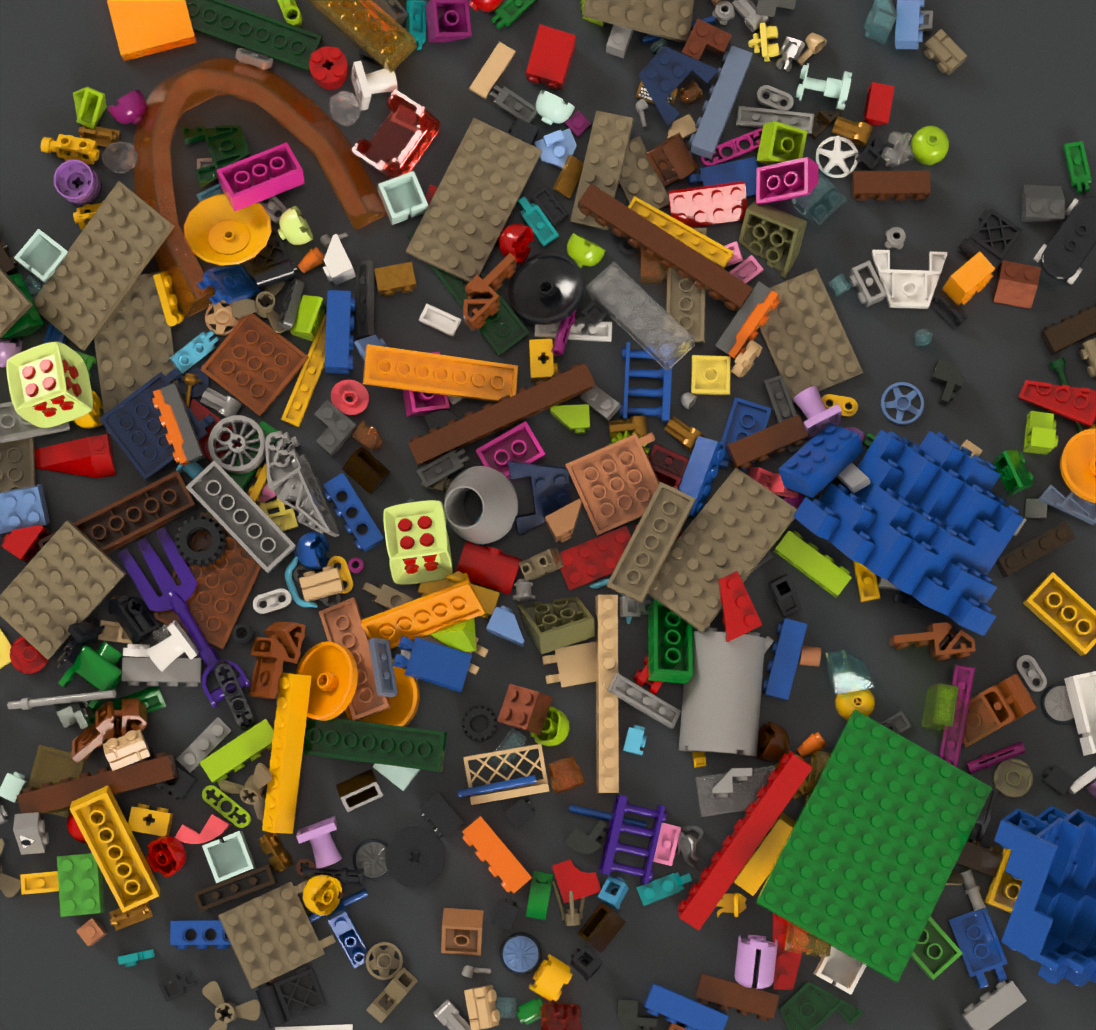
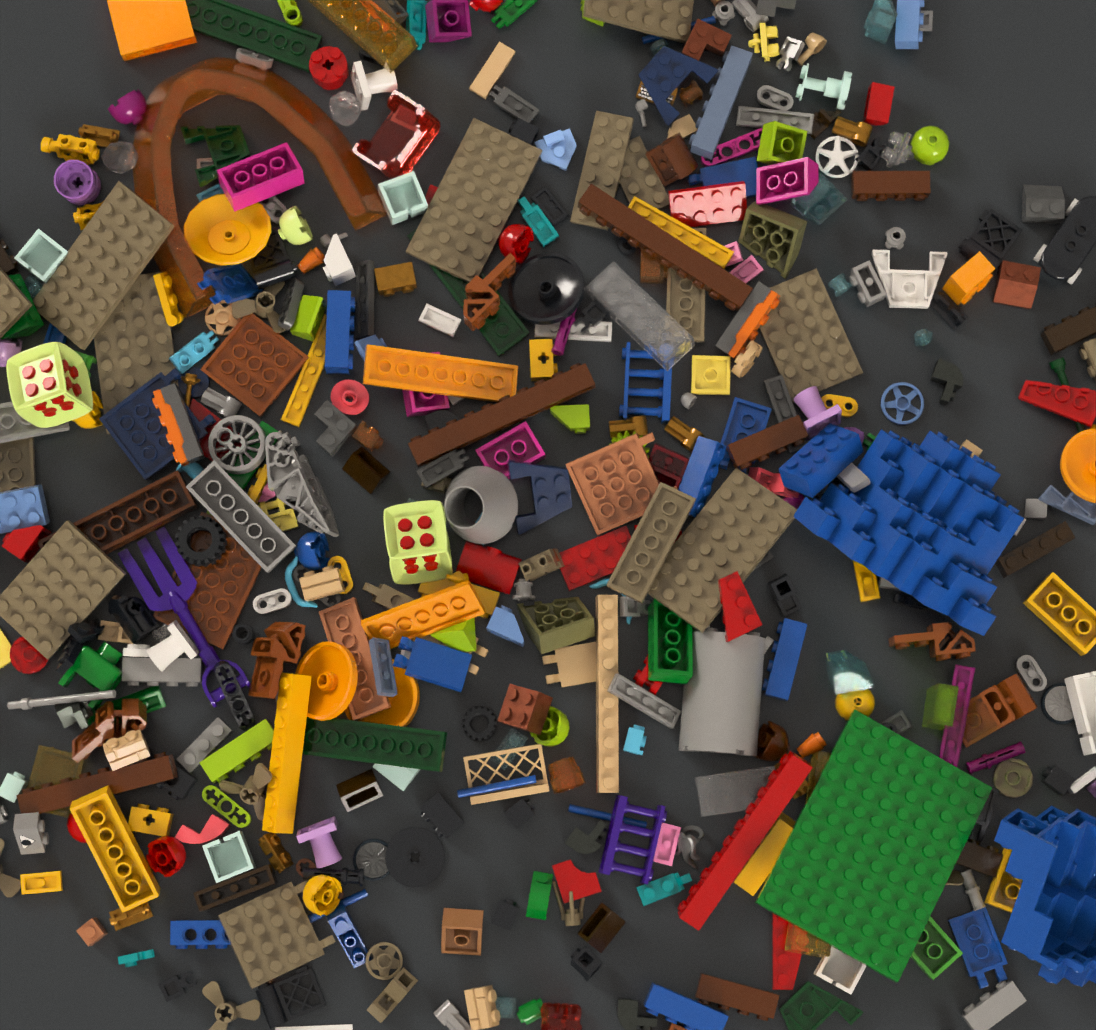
red wedge [34,434,116,479] -> none
bright green brick [57,853,105,917] -> none
lime slope [73,86,107,129] -> none
blue brick [323,473,385,552] -> none
magenta pin [348,557,364,574] -> none
orange brick [462,816,532,893] -> none
light grey hand [462,965,491,978] -> none
medium blue wheel [500,933,542,975] -> none
red slope [526,24,576,90] -> none
yellow brick [529,954,573,1002] -> none
light aqua cylinder [536,90,575,125] -> none
medium nougat slope [545,498,581,543] -> none
pearl gold tile [553,155,584,198] -> none
magenta plate [565,110,591,138] -> none
lime cylinder [567,233,606,268] -> none
light grey plate [580,385,622,421] -> none
dark azure brick [598,876,629,910] -> none
light grey brick [606,25,634,58] -> none
yellow piece [692,751,706,768] -> none
light grey slope [711,768,752,797] -> none
yellow piece [717,893,747,917] -> none
lavender cylinder [734,935,778,989] -> none
lime brick [774,530,852,598] -> none
nougat brick [799,645,821,667] -> none
dark tan brick [923,29,967,75] -> none
green slope [992,449,1034,497] -> none
lime brick [1023,411,1058,455] -> none
green hinge [1063,141,1092,194] -> none

